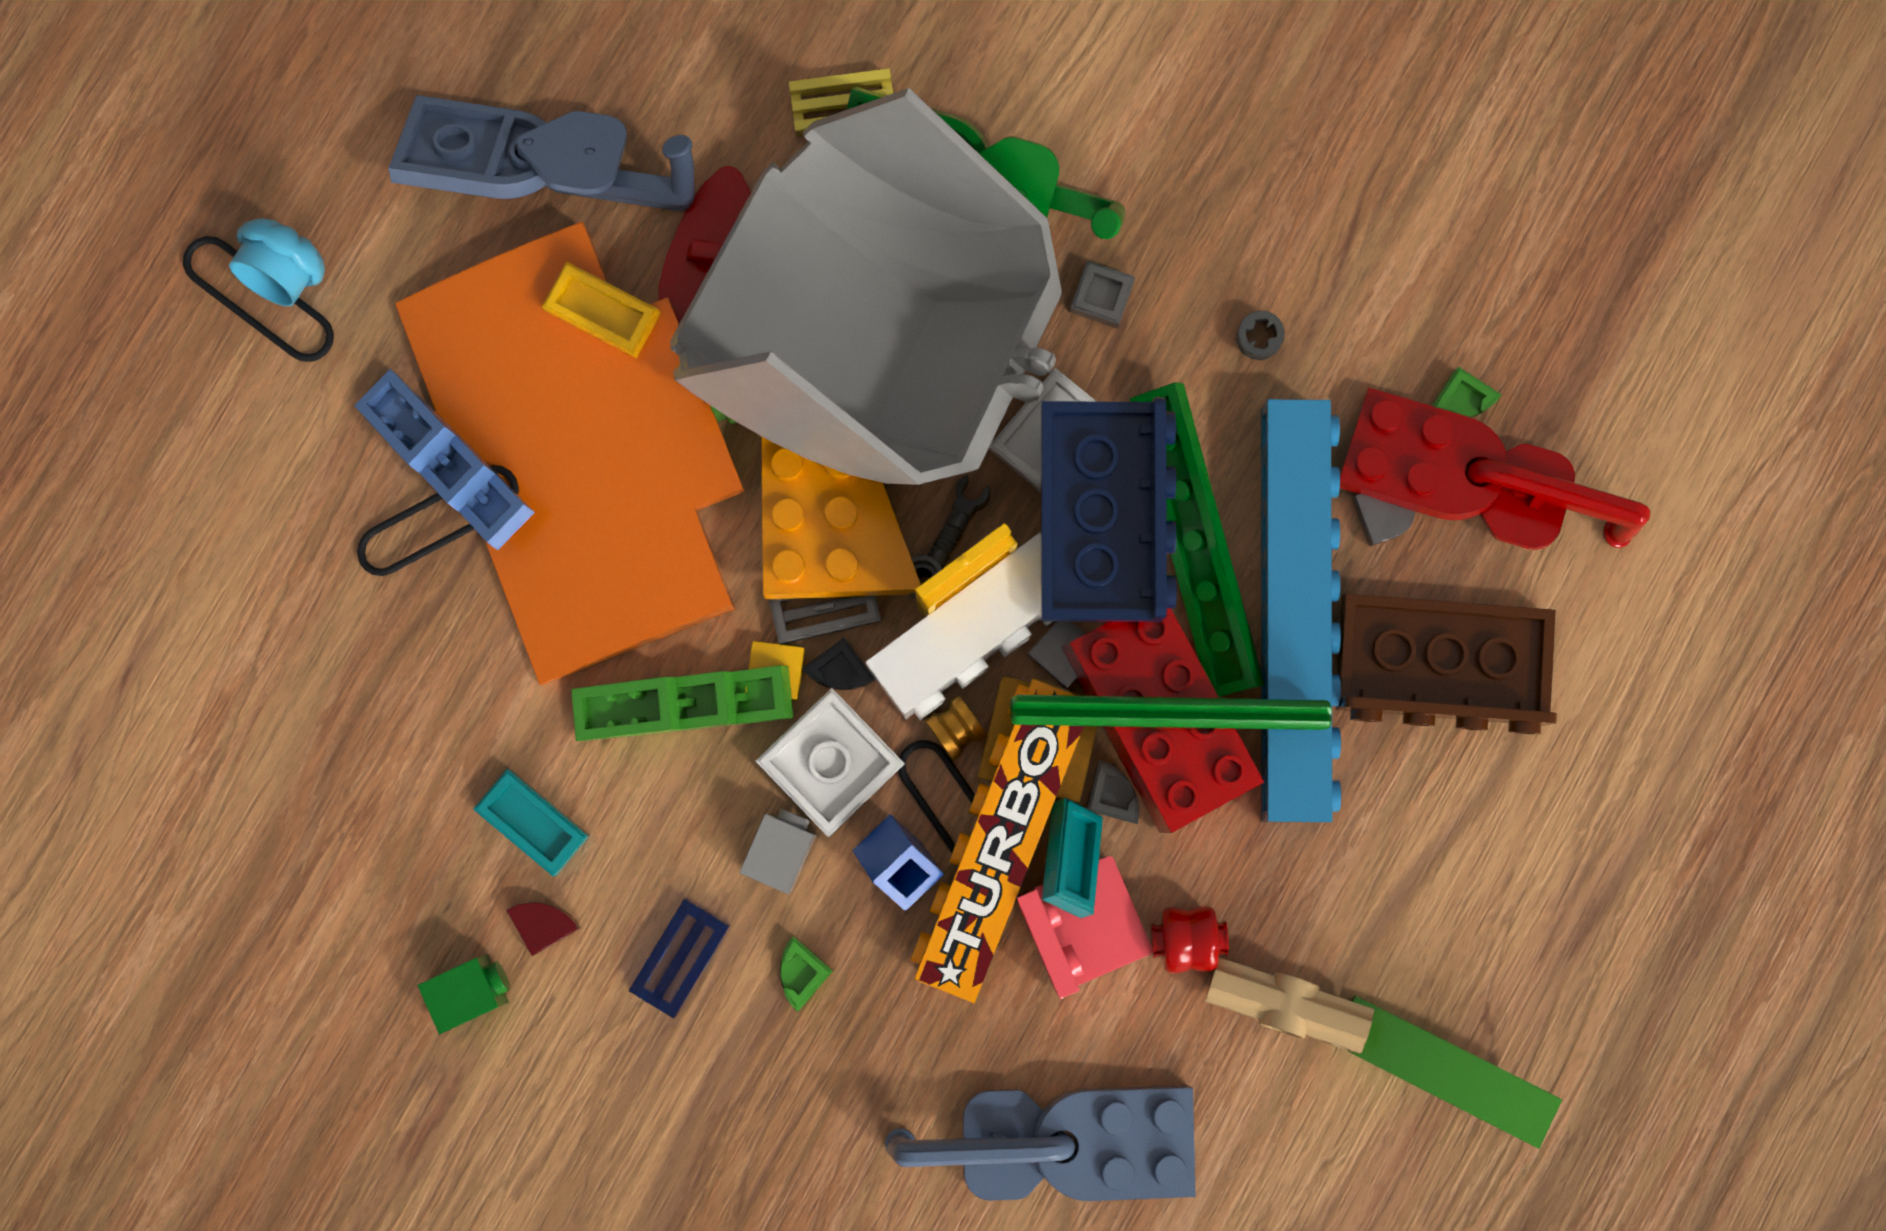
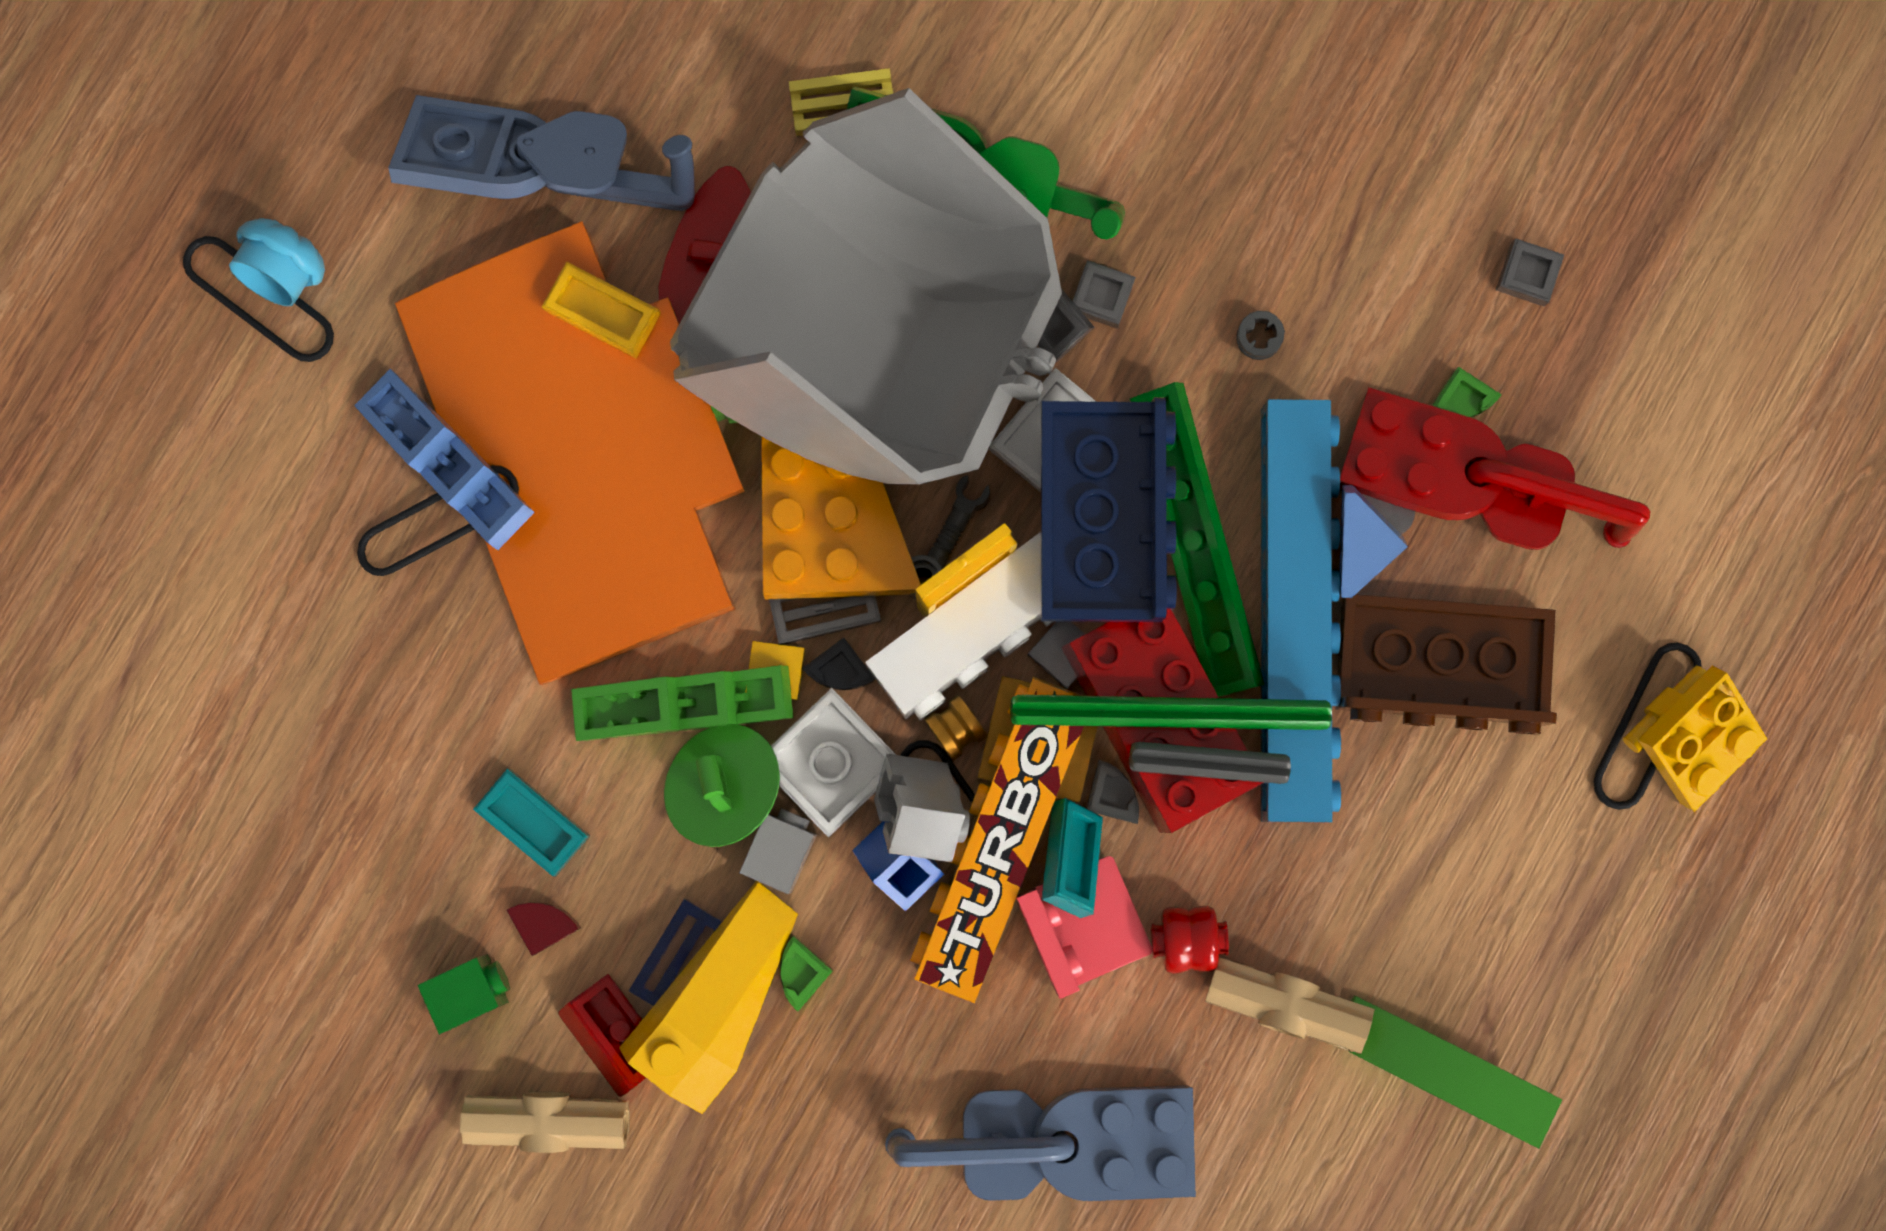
none -> tan piece [460,1092,630,1153]
none -> red slope [558,974,646,1097]
none -> yellow wedge [620,881,798,1114]
none -> bright green shield [664,724,780,847]
none -> light grey brick [874,754,970,862]
none -> flat silver tile [1038,289,1095,362]
none -> dark grey axle [1129,742,1291,784]
none -> medium blue slope [1339,485,1408,598]
none -> flat silver tile [1496,238,1564,306]
none -> black piece [1593,642,1702,810]
none -> yellow plate [1623,665,1767,812]

